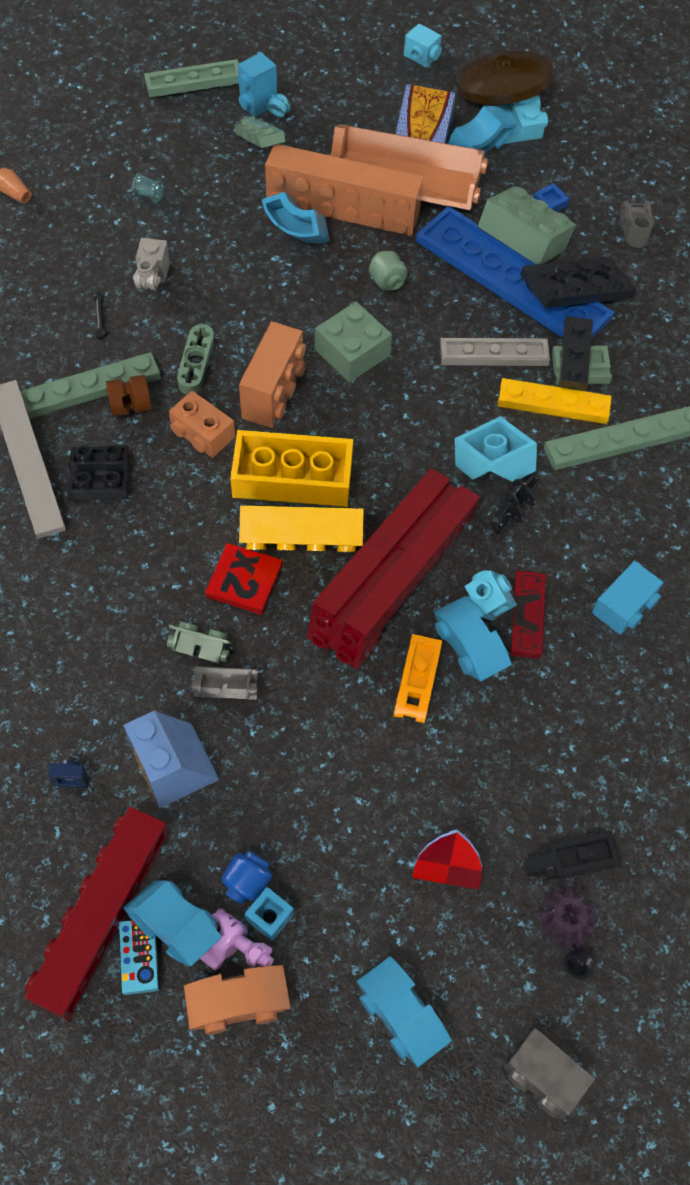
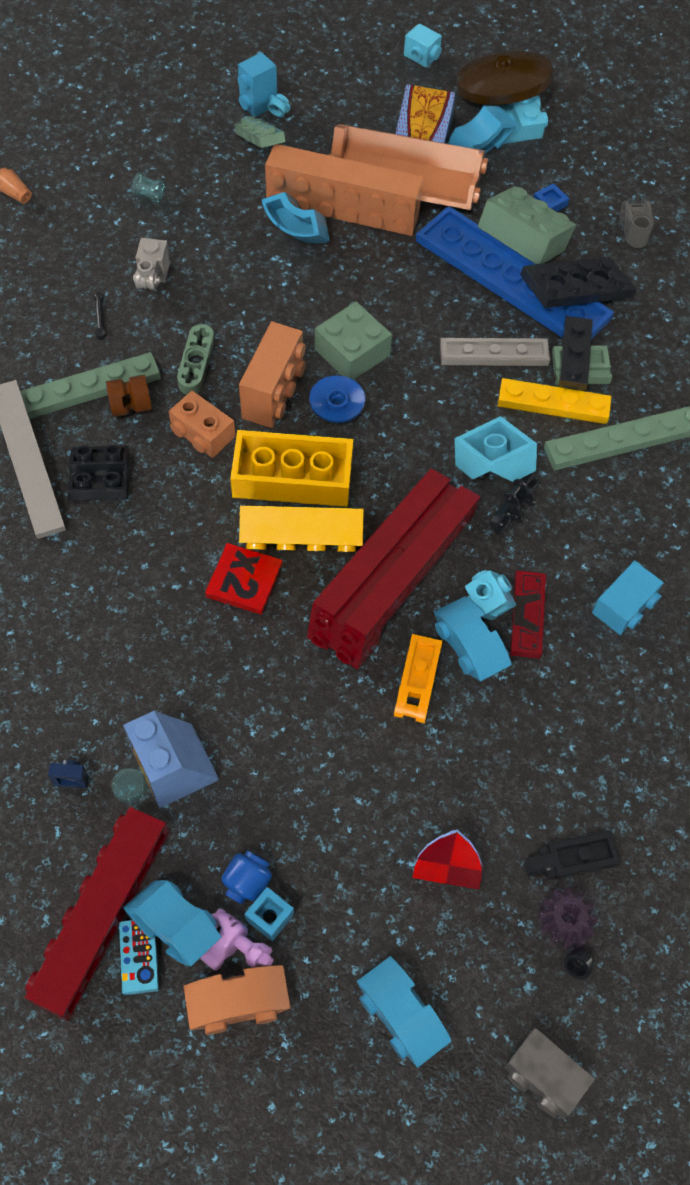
sand green plate [144,59,239,98] -> none
sand green hinge [167,621,235,664] -> none
dark grey hinge [192,666,258,700] -> none
sand green head [369,251,408,291] -> none
none -> clear light blue tile [111,768,146,803]
none -> blue dish [309,375,365,423]

